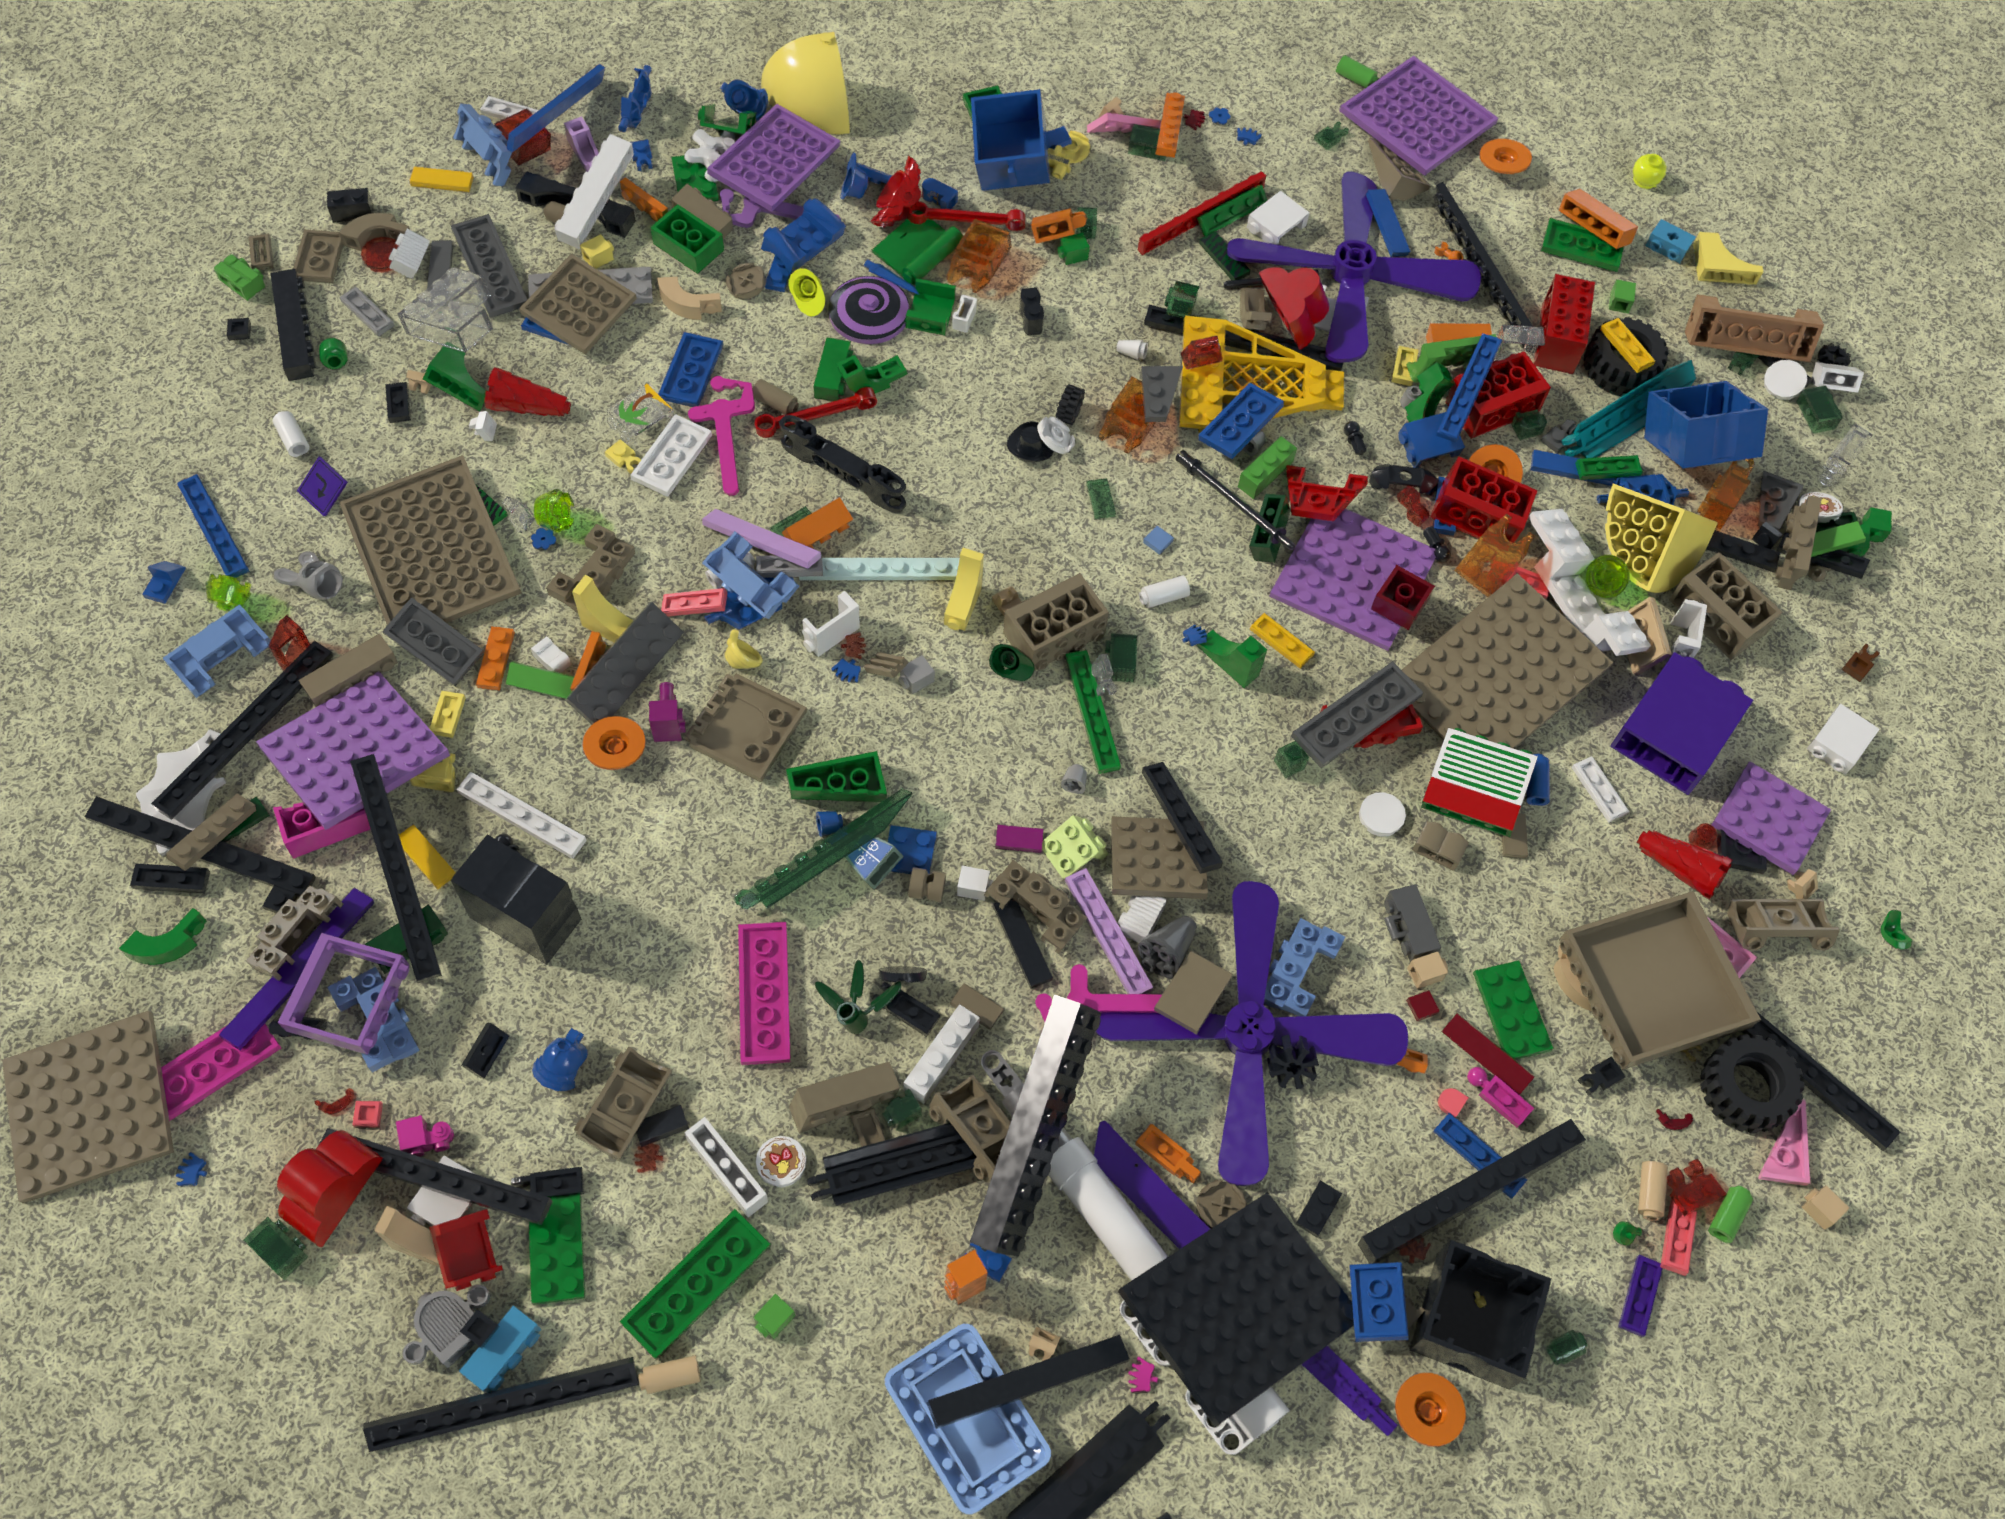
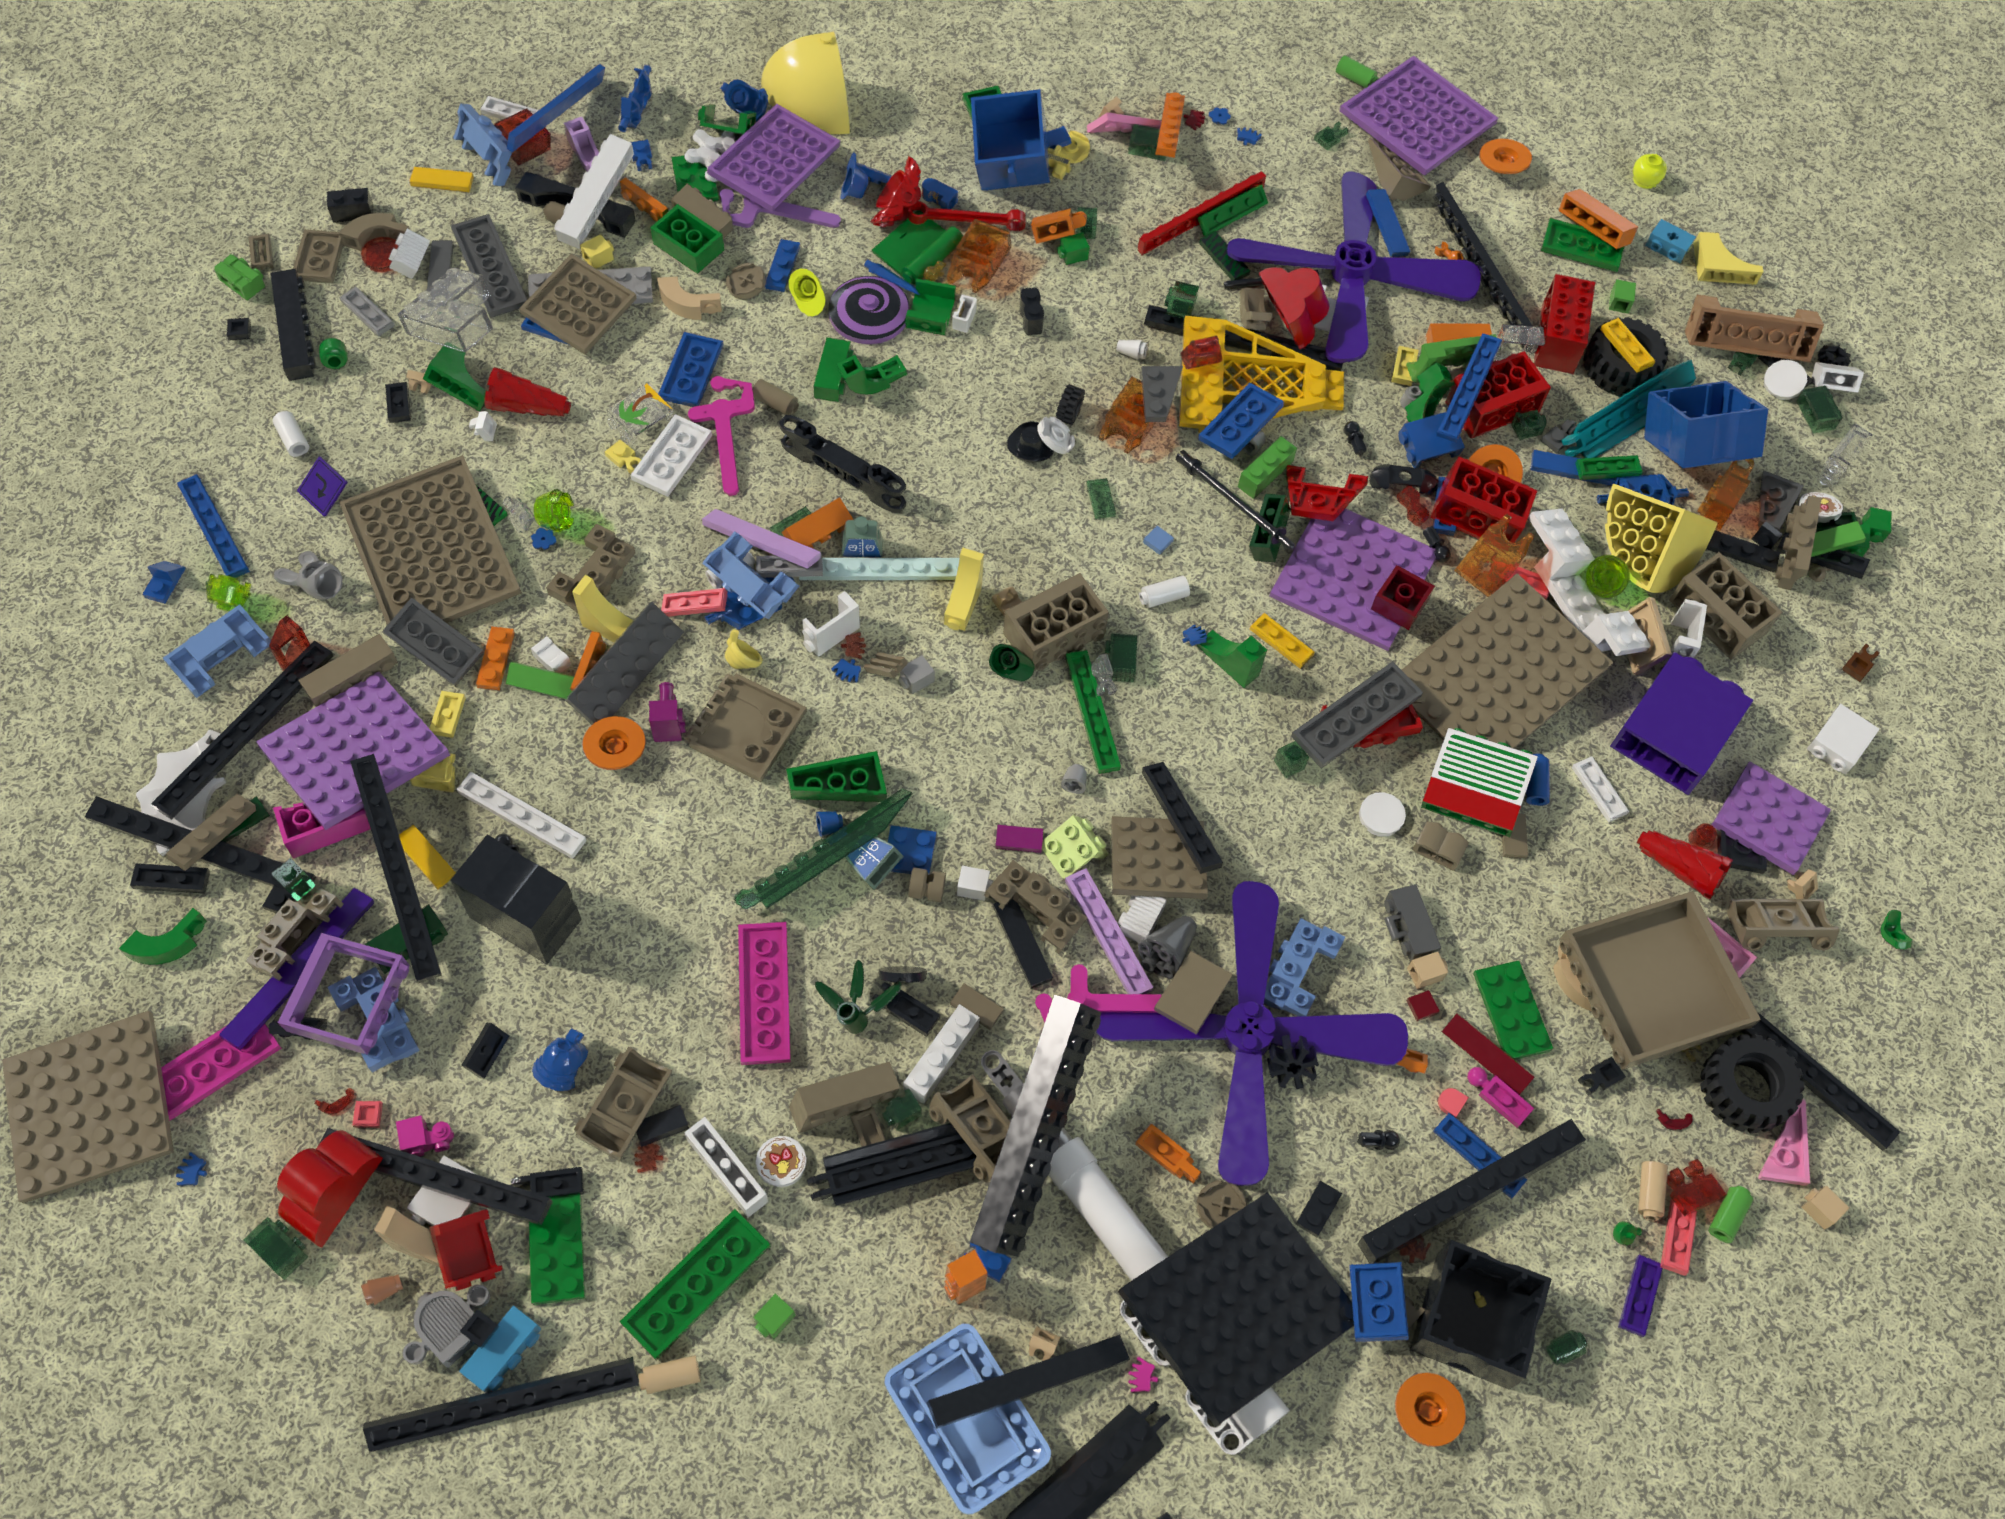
red piece [755,387,878,438] -> none
blue piece [761,198,846,274] -> none
dark purple piece [1094,1121,1398,1437] -> none
white panel [1246,191,1309,245] -> none
none -> clear green brick [272,858,316,901]
none -> nougat cone [361,1274,403,1306]
none -> sand green torso [841,516,883,557]
none -> clear yellow arm [923,260,947,282]
none -> black axle [1357,1130,1400,1150]

